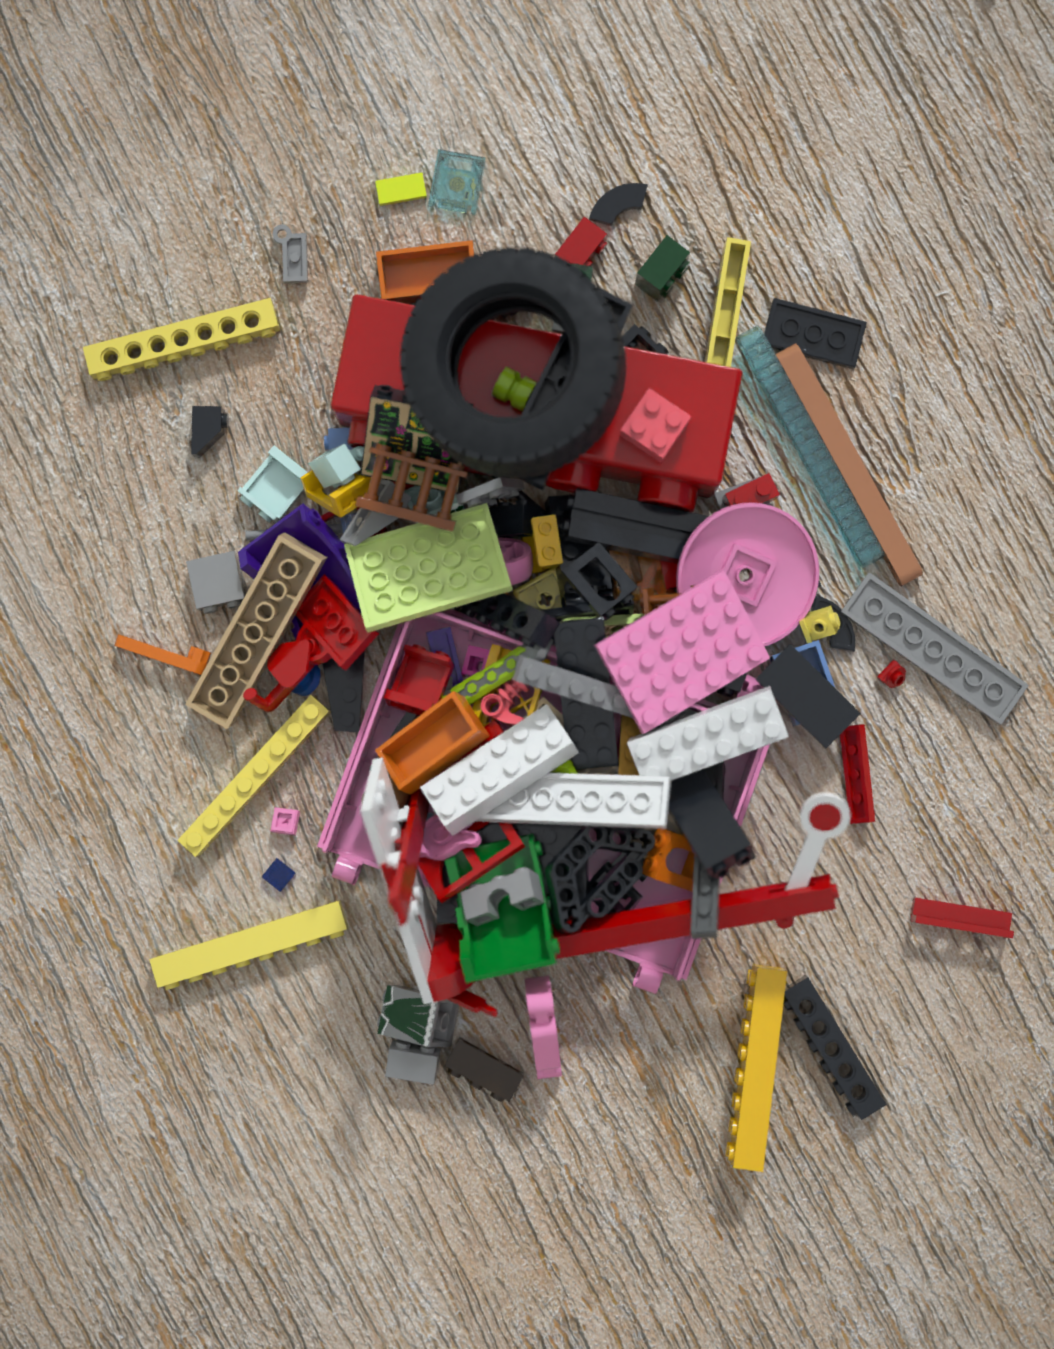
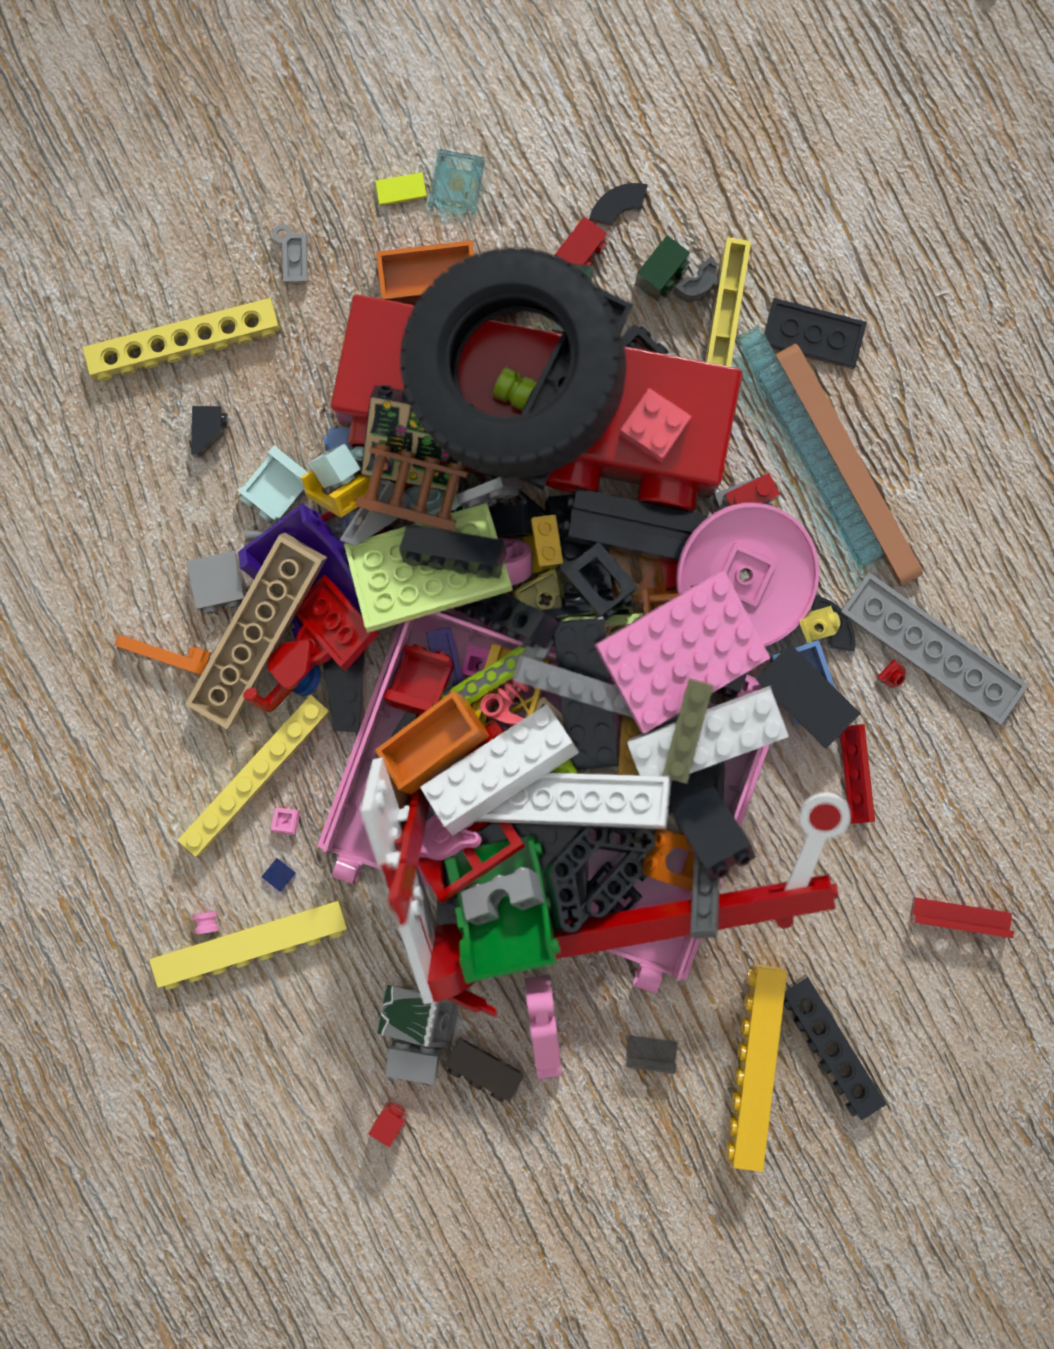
none -> bright pink wheel [192,911,220,934]
none -> red brick [368,1102,408,1147]
none -> black brick [399,524,507,578]
none -> clear smoke panel [625,1035,677,1074]
none -> olive plate [662,678,714,784]
none -> dark grey cylinder [673,256,717,303]

